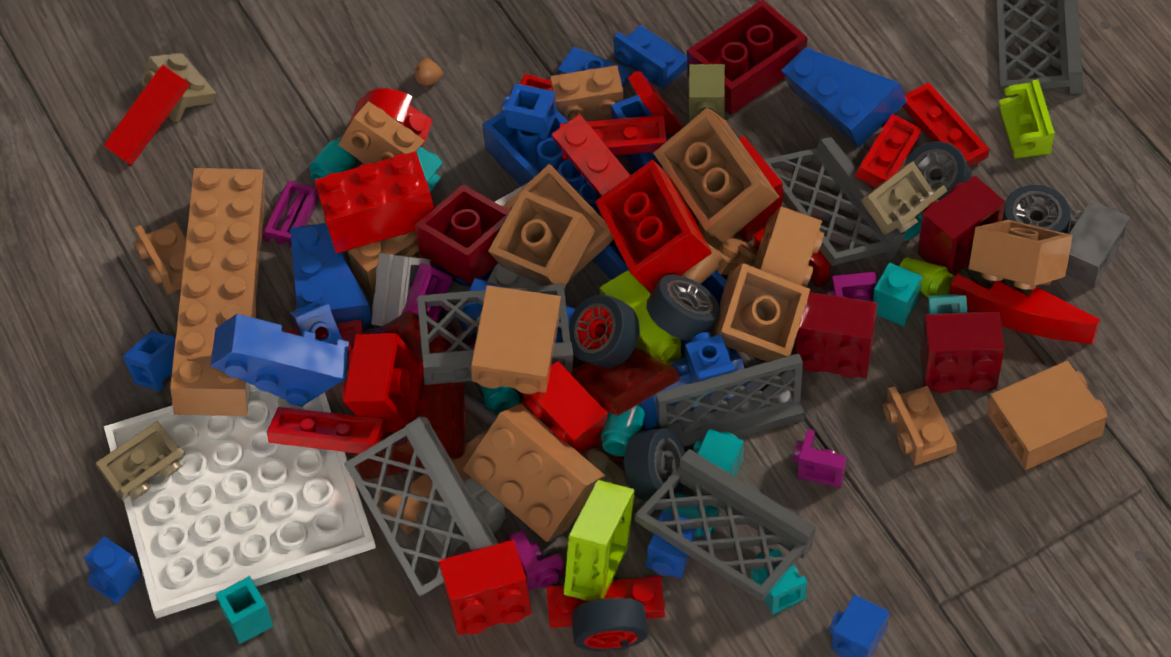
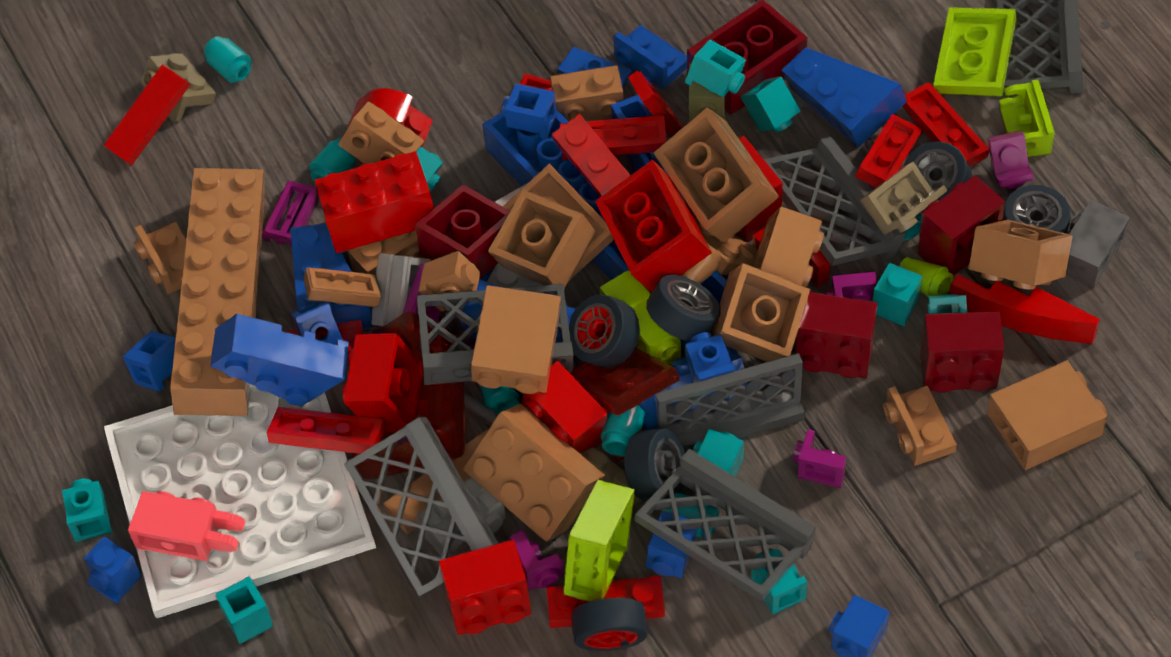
dark tan bracket [95,421,185,501] -> none
medium nougat hinge [414,57,444,86] -> none
none -> teal brick [62,478,112,542]
none -> coral hinge [128,491,246,561]
none -> teal brick [204,37,252,83]
none -> medium nougat plate [303,267,381,307]
none -> medium nougat brick [419,251,480,312]
none -> teal brick [685,40,746,97]
none -> teal brick [741,76,801,133]
none -> lime plate [933,7,1016,96]
none -> magenta bracket [987,131,1034,189]

